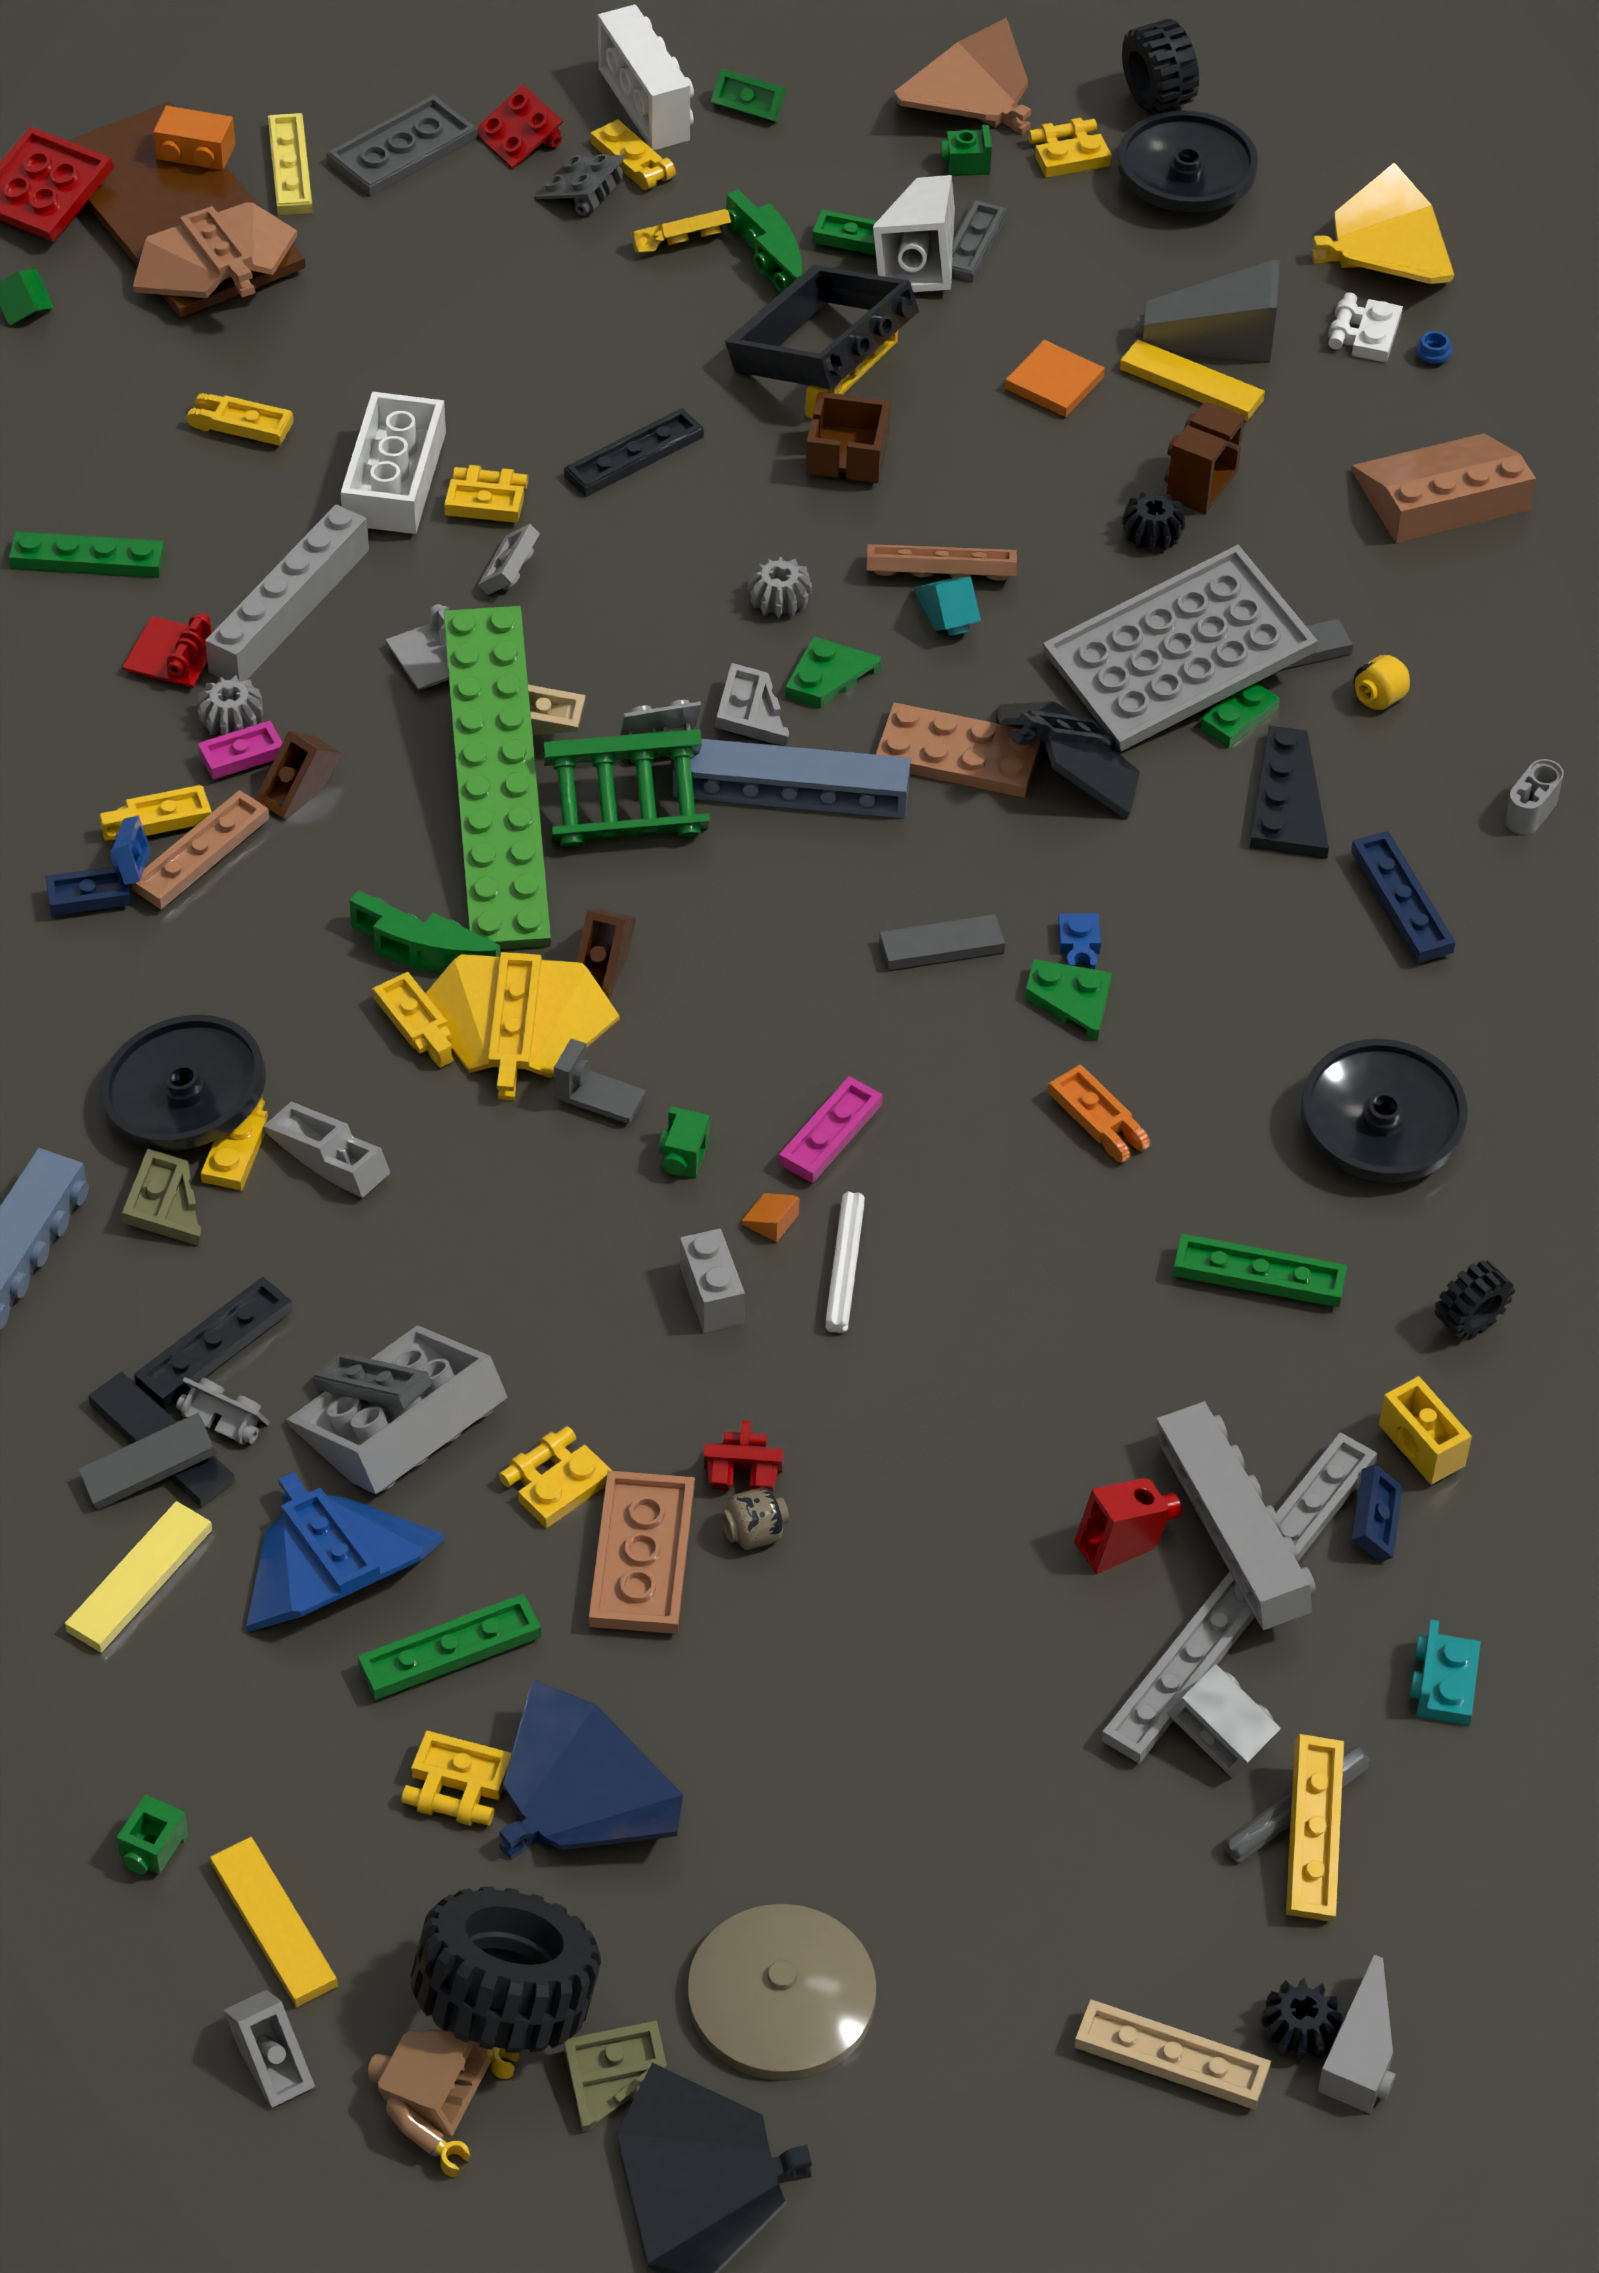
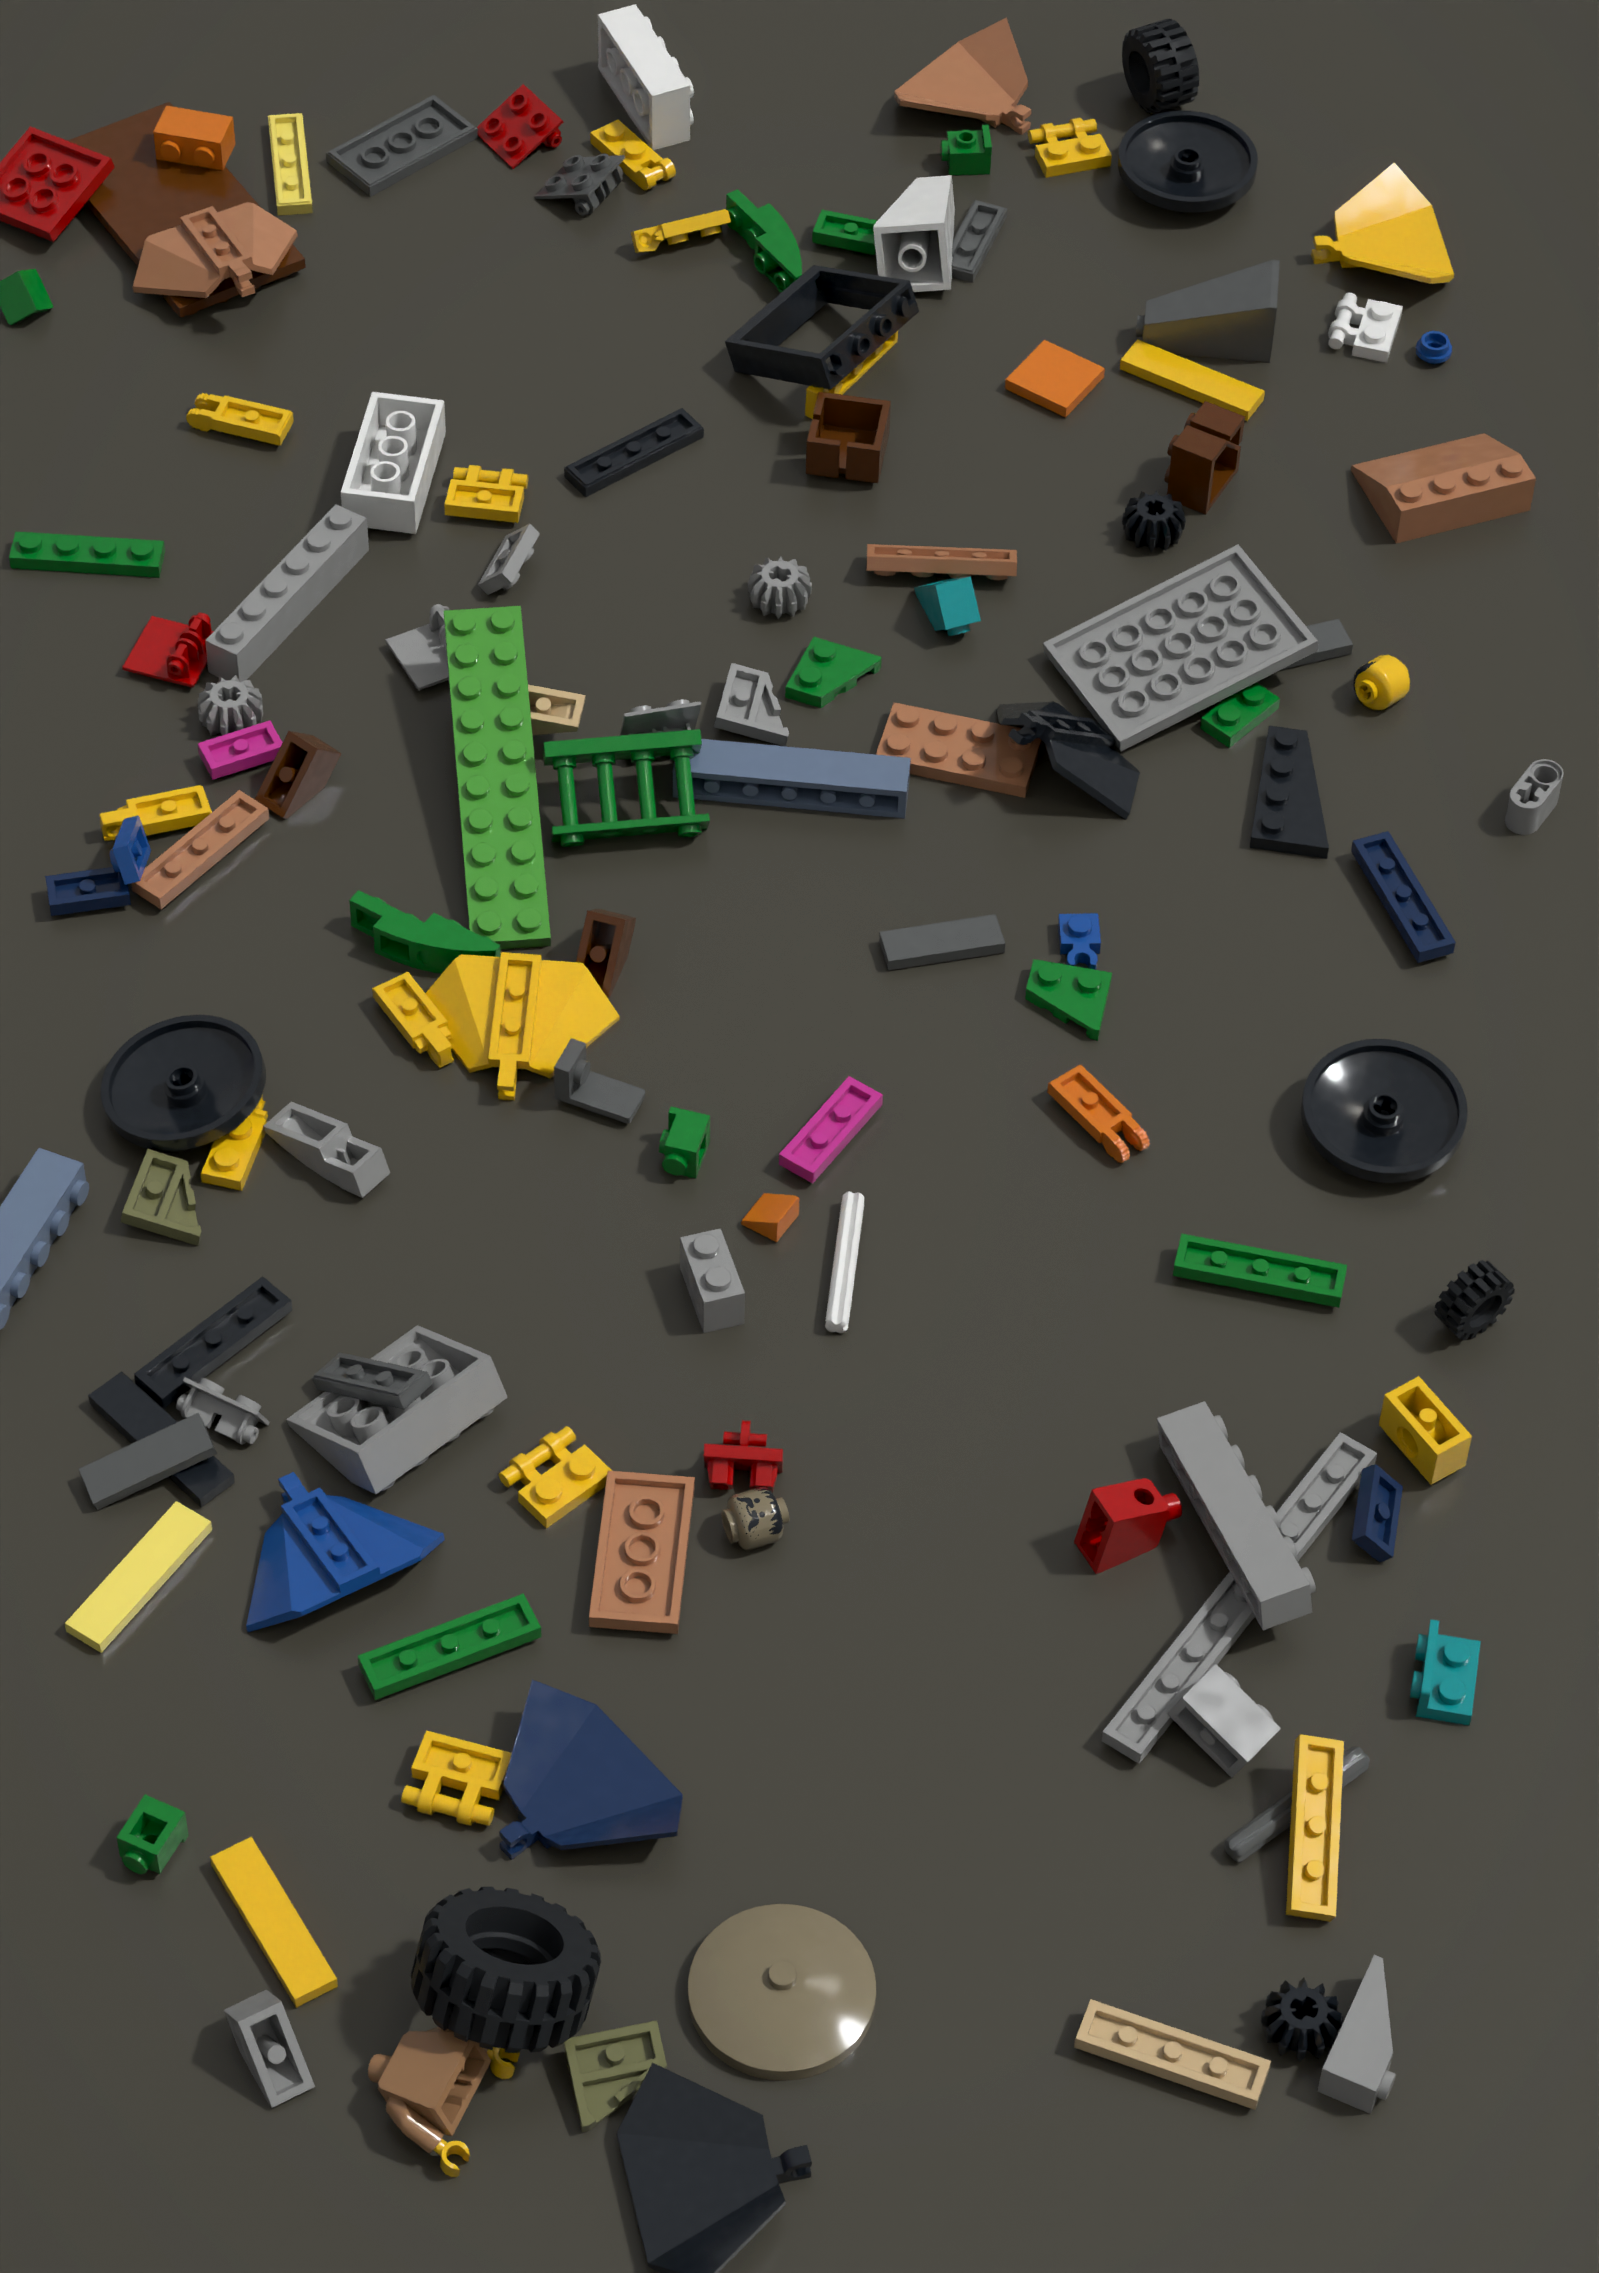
green plate [711,68,787,123] -> none

